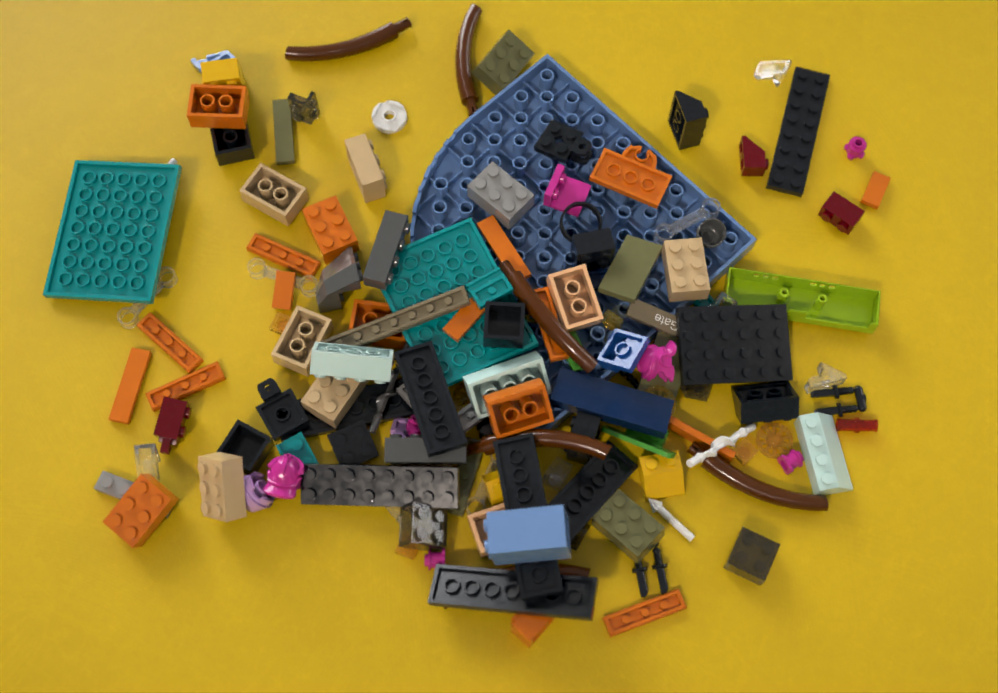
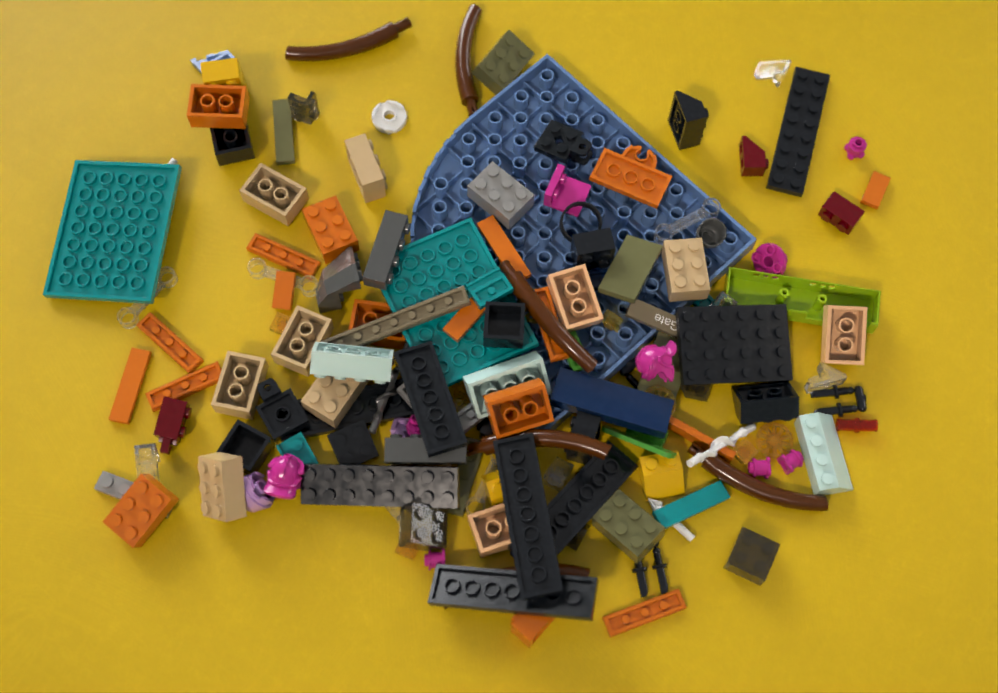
medium blue brick [483,505,571,565] -> none
blue plate [597,328,650,374] -> none
none -> tan brick [211,351,269,420]
none -> teal tile [652,480,730,529]
none -> dark pink brick [748,457,771,479]
none -> dark pink plate [751,243,788,278]
none -> light nougat brick [820,305,868,365]

